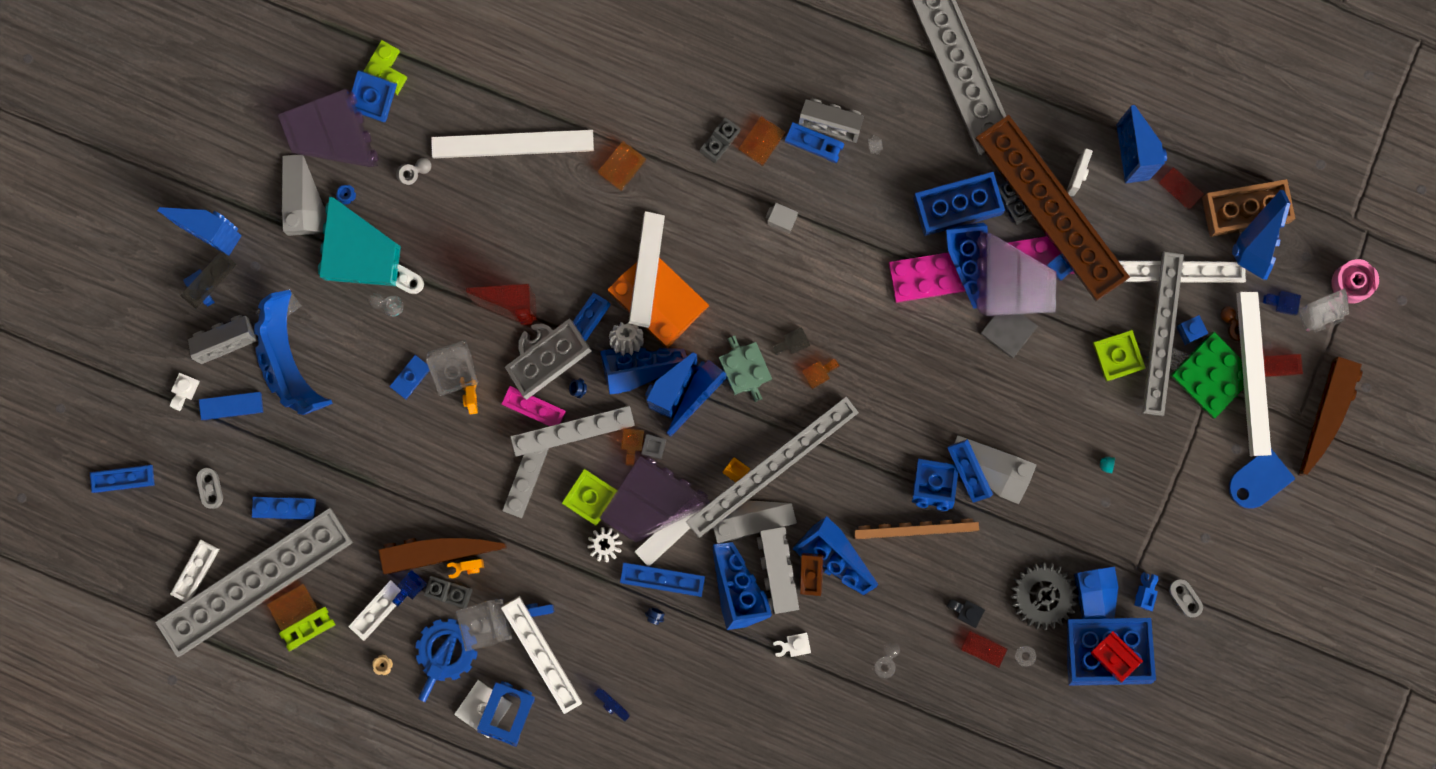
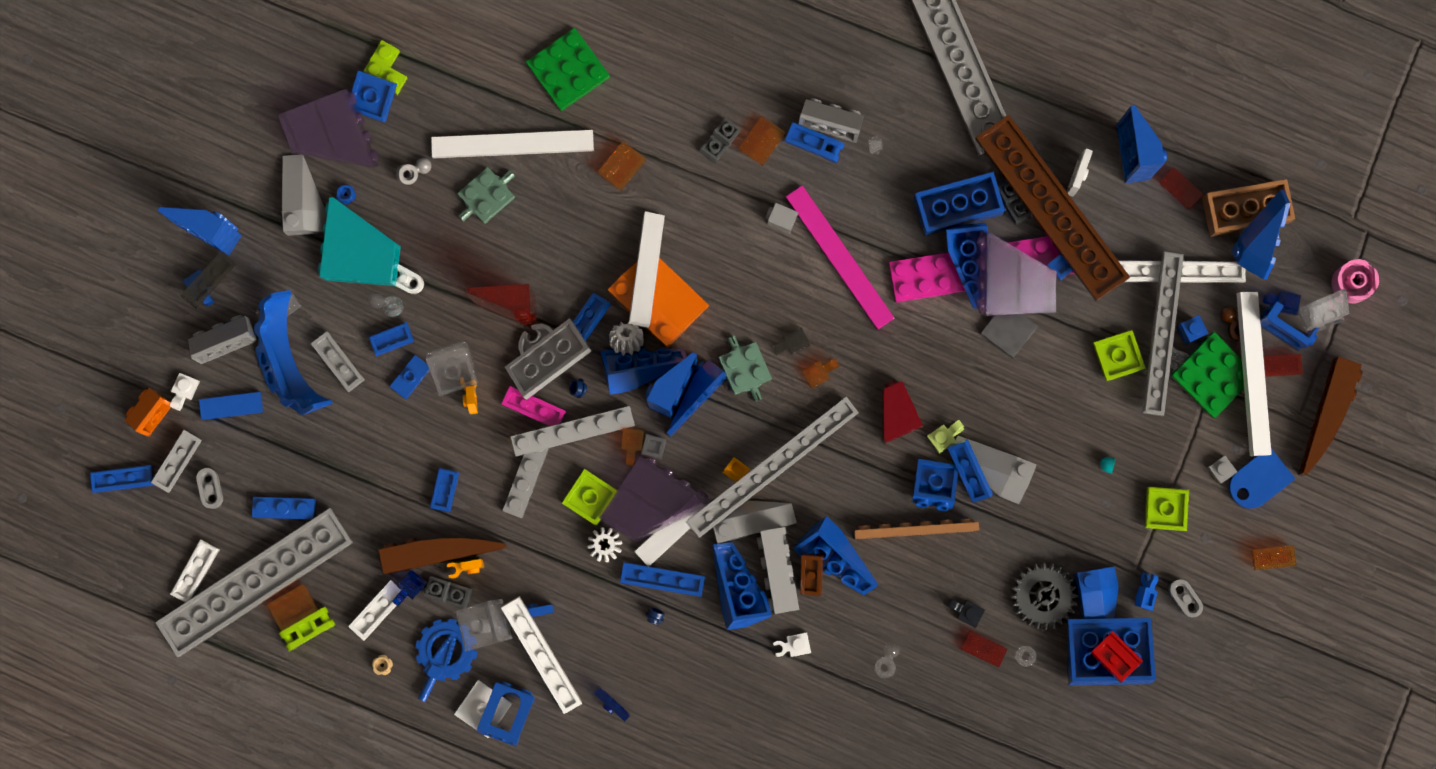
none -> orange slope [124,387,171,437]
none -> light grey plate [151,430,202,493]
none -> light grey plate [311,332,365,392]
none -> blue plate [369,322,415,356]
none -> blue plate [430,468,459,513]
none -> sand green plate [457,167,515,224]
none -> green plate [526,28,610,111]
none -> dark pink tile [786,185,894,330]
none -> dark red slope [882,380,923,444]
none -> yellowish green plate [927,420,964,454]
none -> lime plate [1144,487,1189,531]
none -> light grey plate [1207,456,1237,484]
none -> clear orange plate [1251,545,1297,570]
none -> blue panel [1260,301,1319,351]

